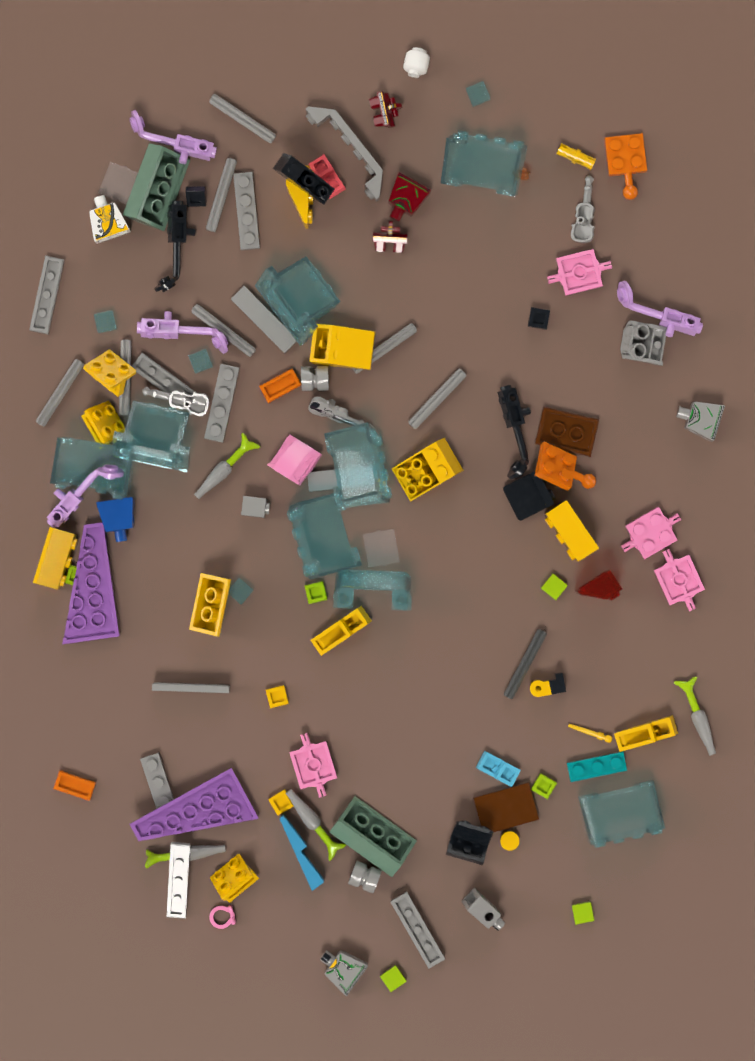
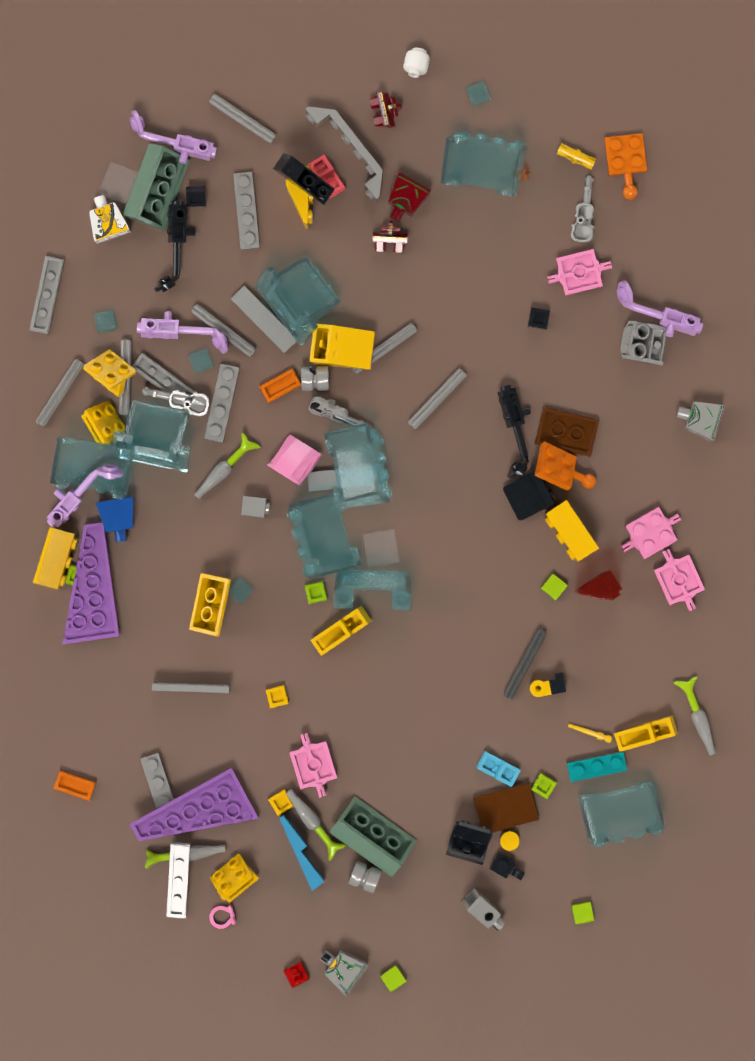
light grey axle [206,158,237,232] -> none
light grey plate [390,891,445,969] -> none
yellow slope [391,437,464,502] -> none
none -> red tile [284,961,309,988]
none -> black plate [490,852,525,880]

